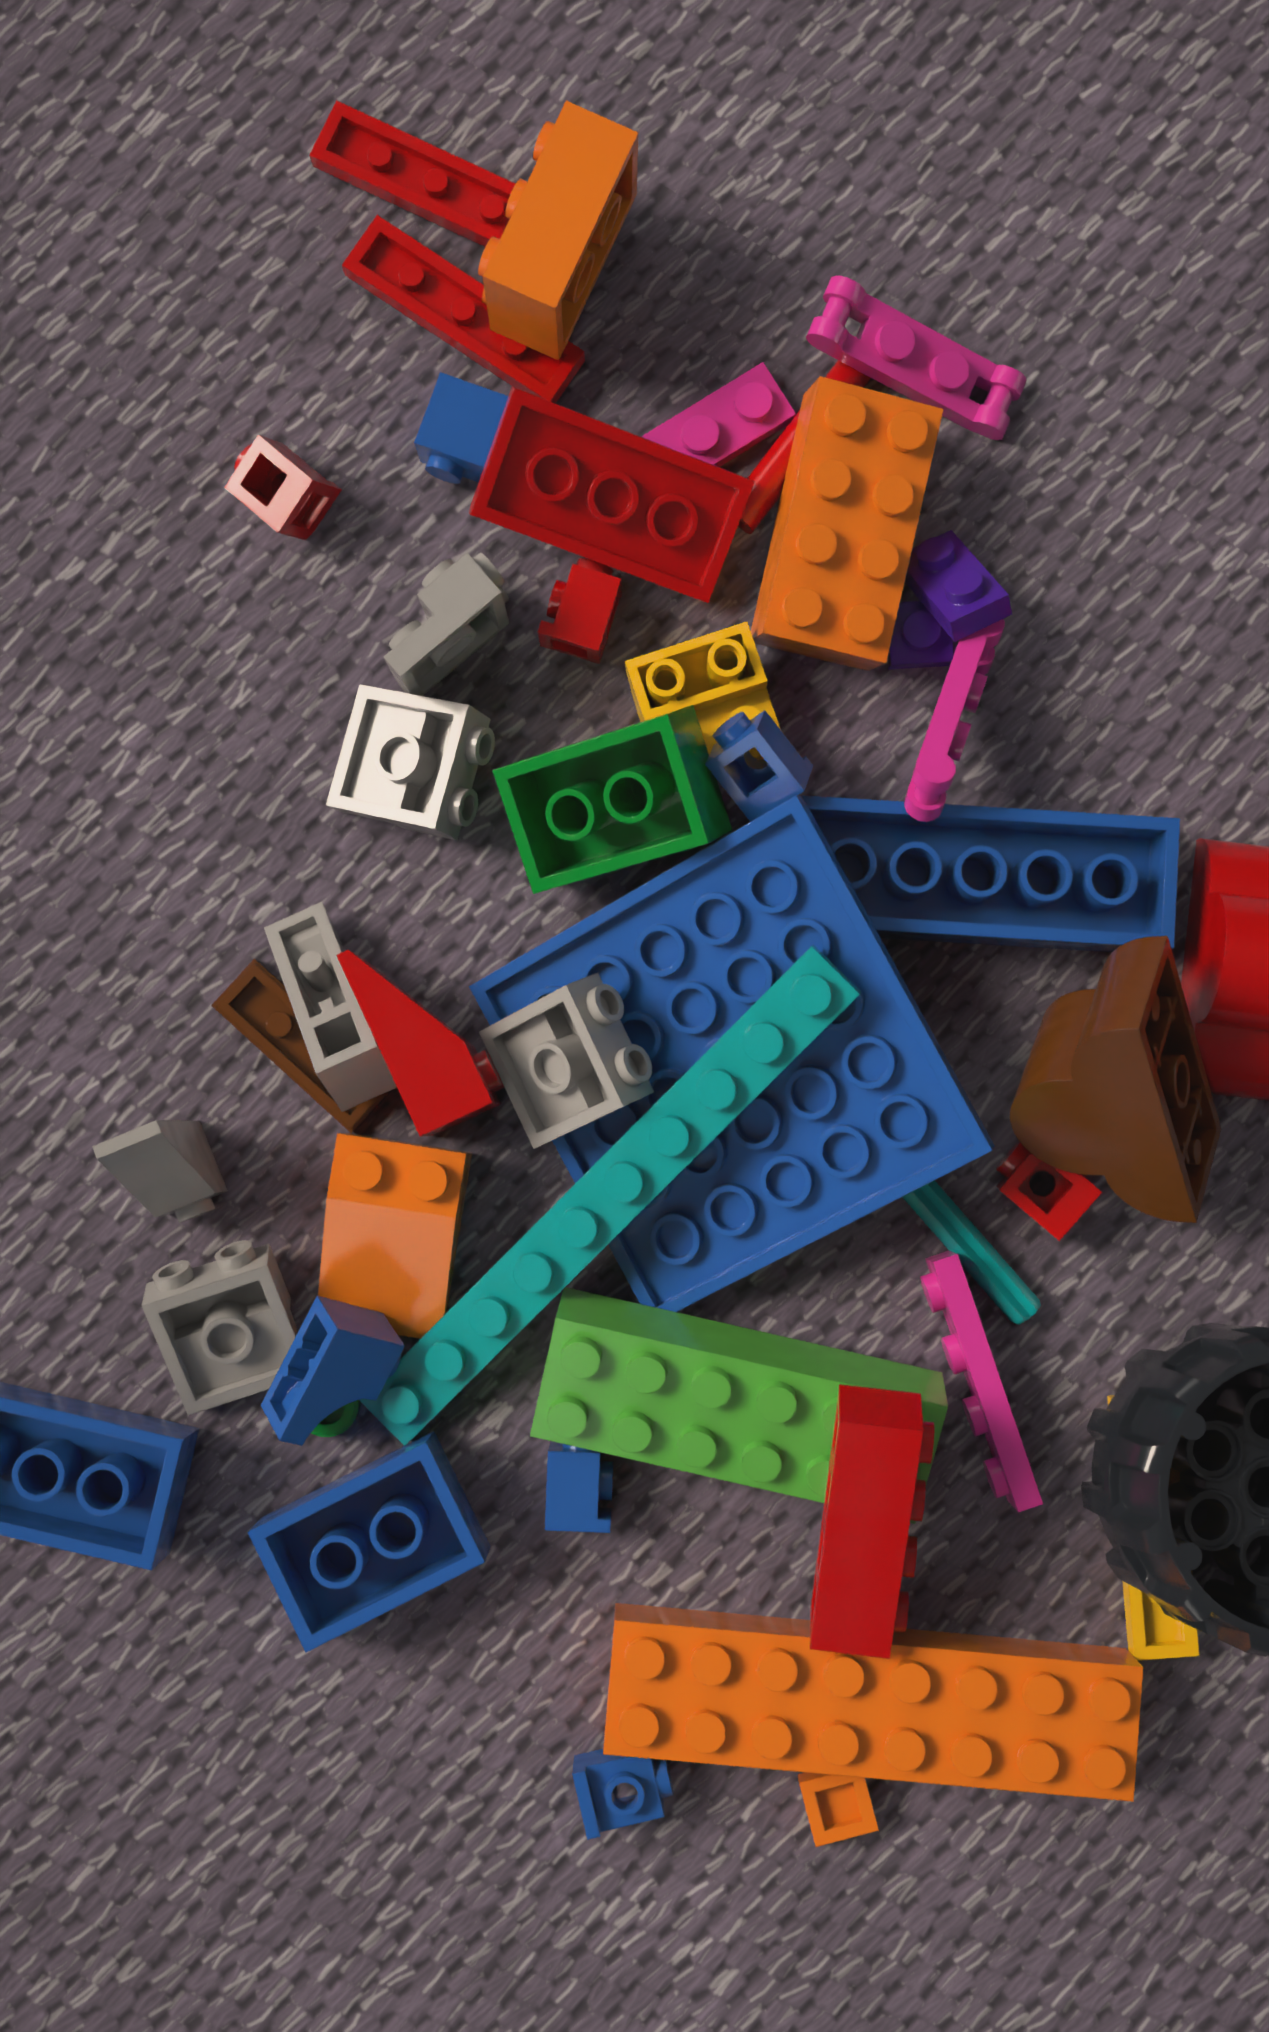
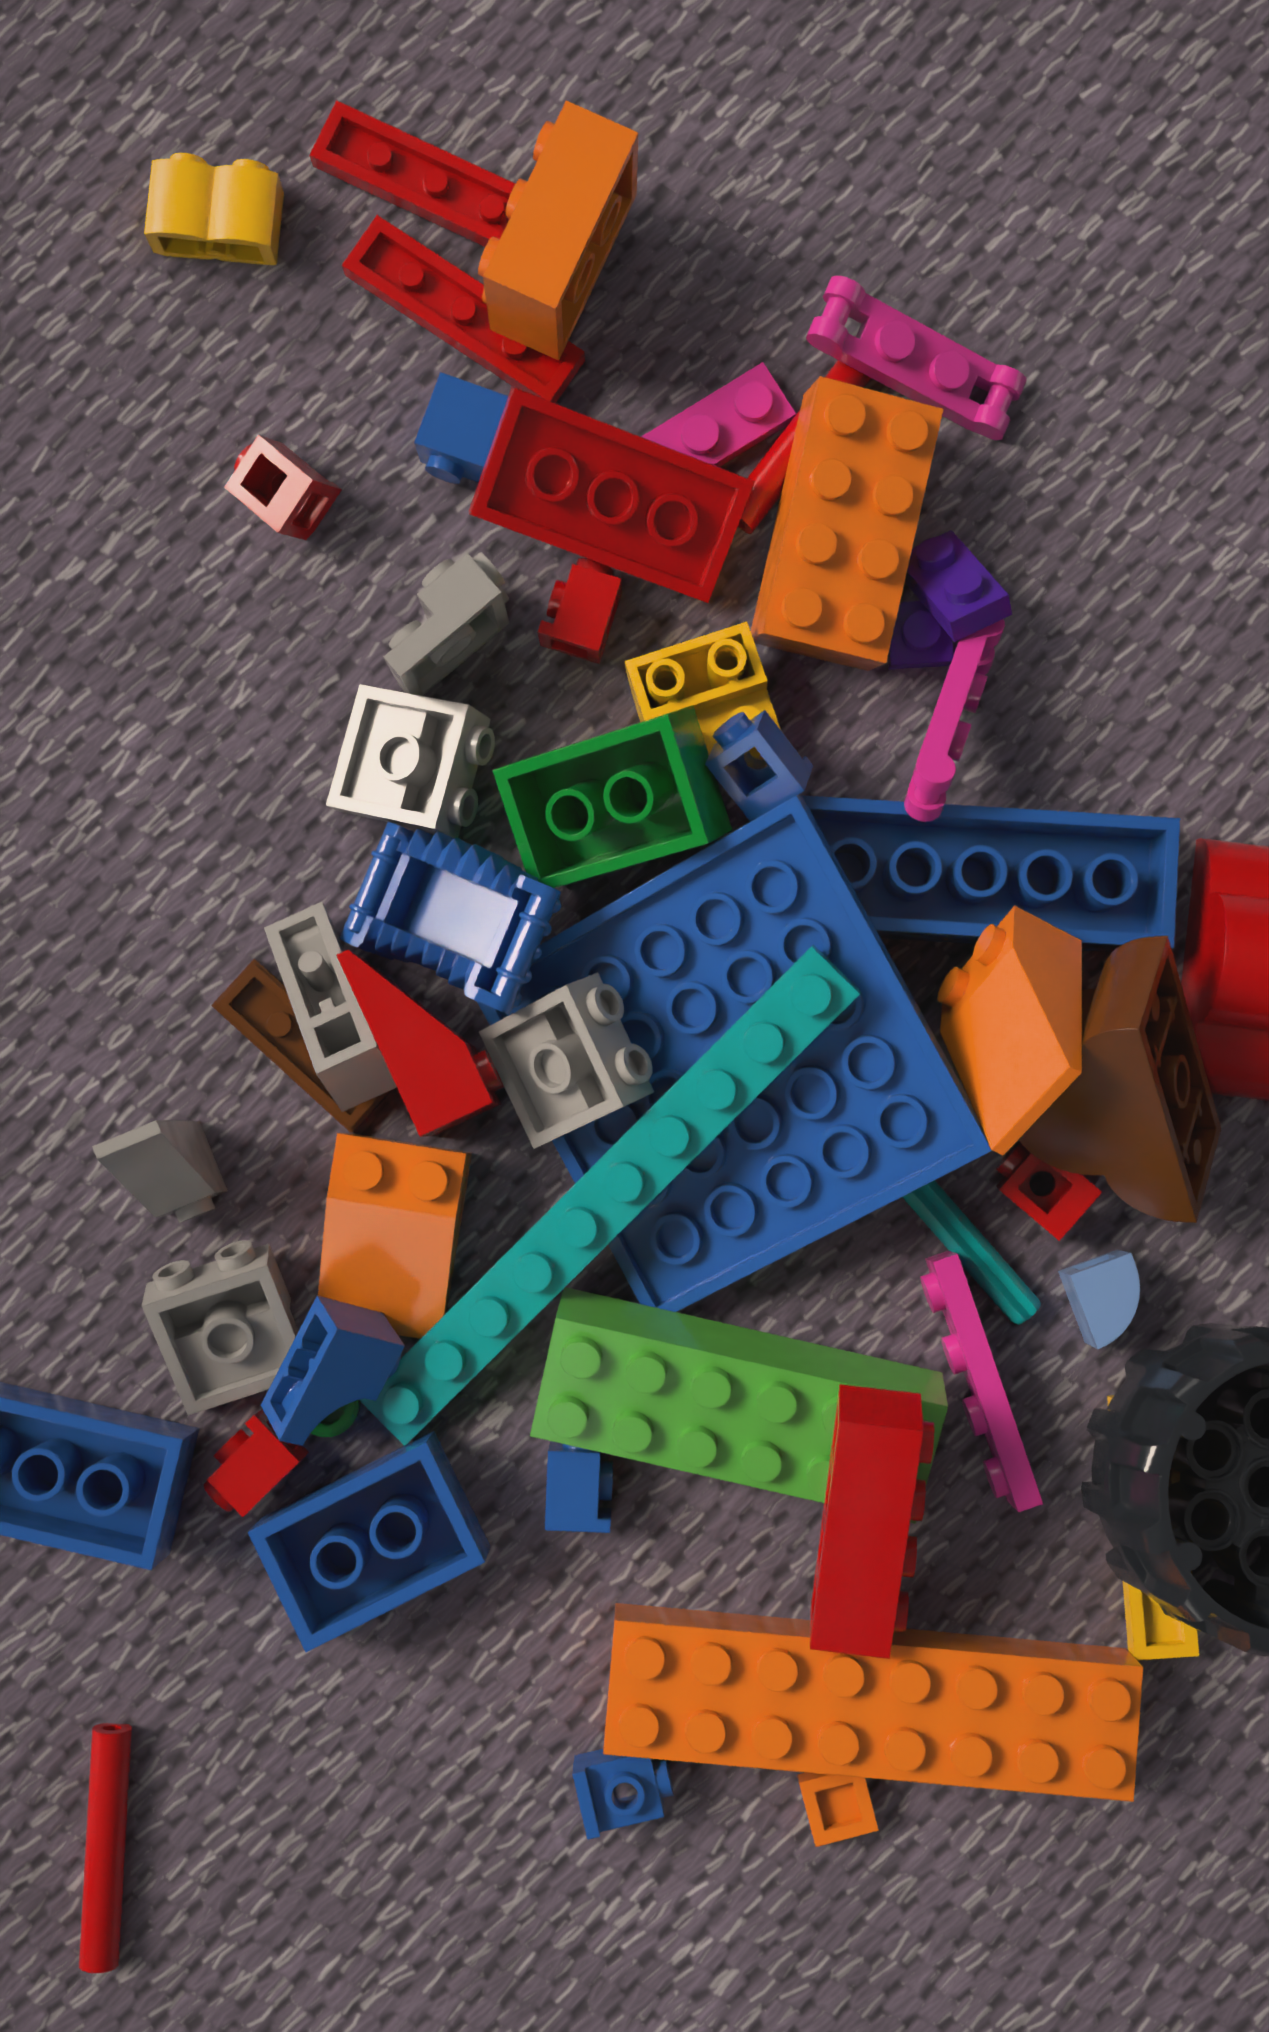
none -> red piece [79,1723,132,1973]
none -> yellow brick [144,153,284,265]
none -> red brick [203,1409,309,1517]
none -> blue piece [339,821,561,1014]
none -> orange slope [937,905,1082,1156]
none -> medium blue brick [1058,1249,1140,1349]

